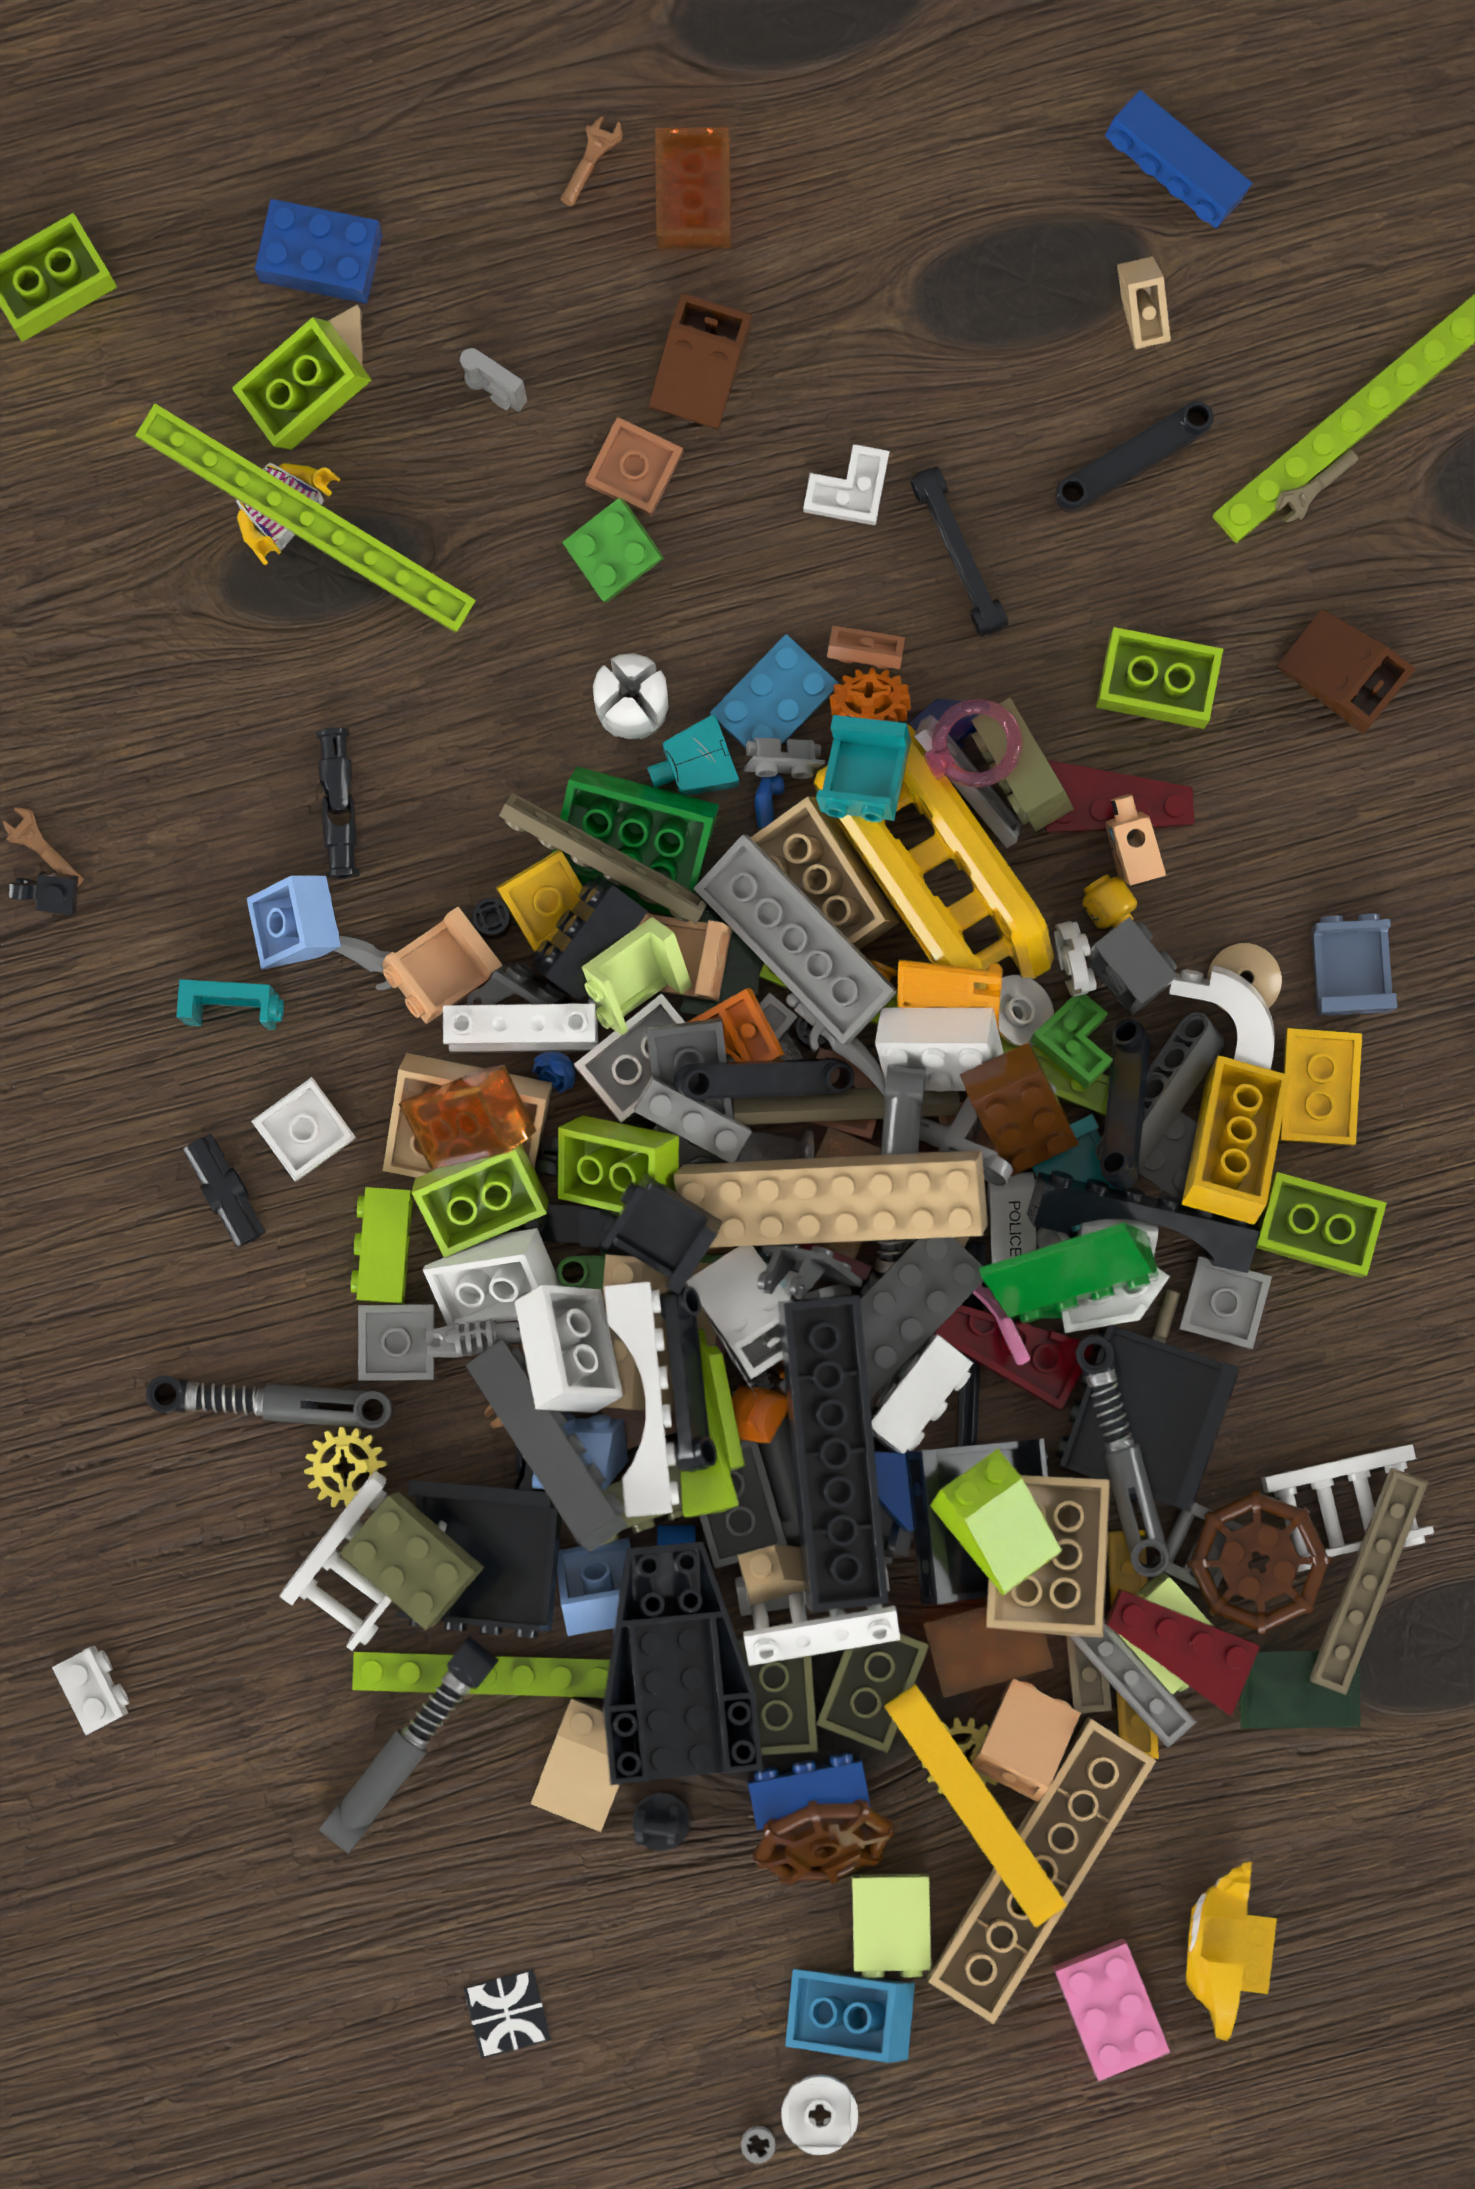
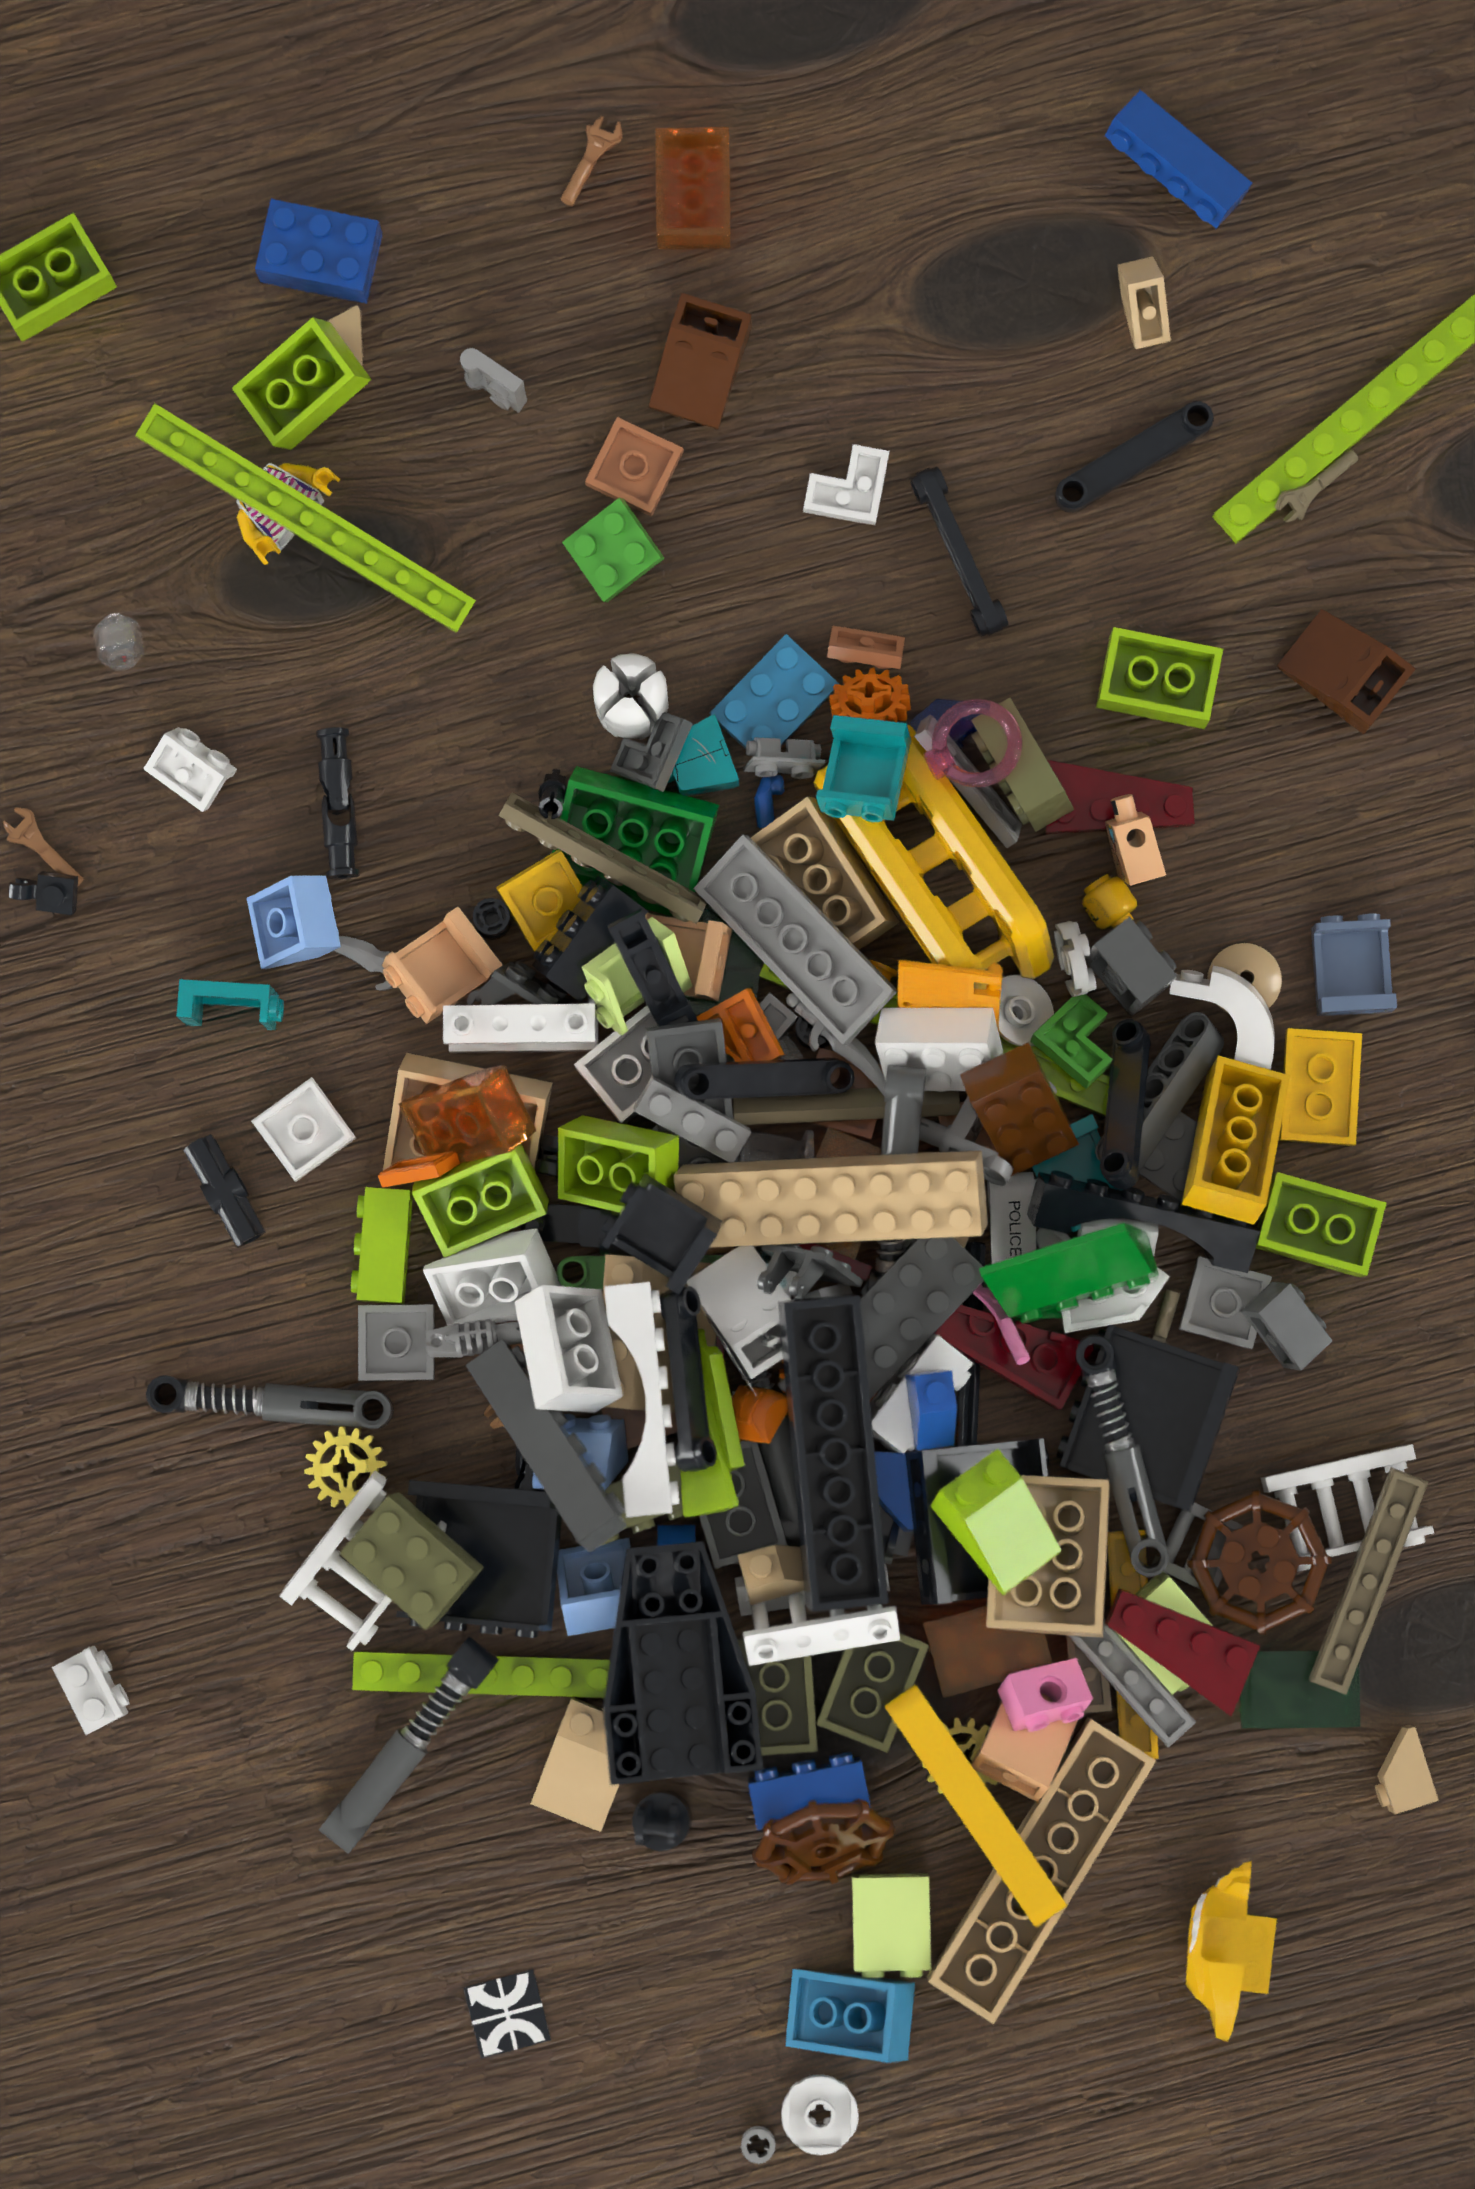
blue plate [532,1051,576,1093] -> none
bright pink brick [1052,1938,1170,2081] -> none
none -> clear head [93,614,144,671]
none -> white bracket [144,727,237,812]
none -> orange tile [378,1151,460,1188]
none -> black axle [538,769,567,819]
none -> black slope [607,908,698,1026]
none -> dark grey tile [610,712,693,792]
none -> blue slope [905,1369,957,1451]
none -> bright pink brick [998,1658,1093,1732]
none -> dark grey brick [1241,1282,1333,1370]
none -> tan slope [1375,1725,1439,1814]

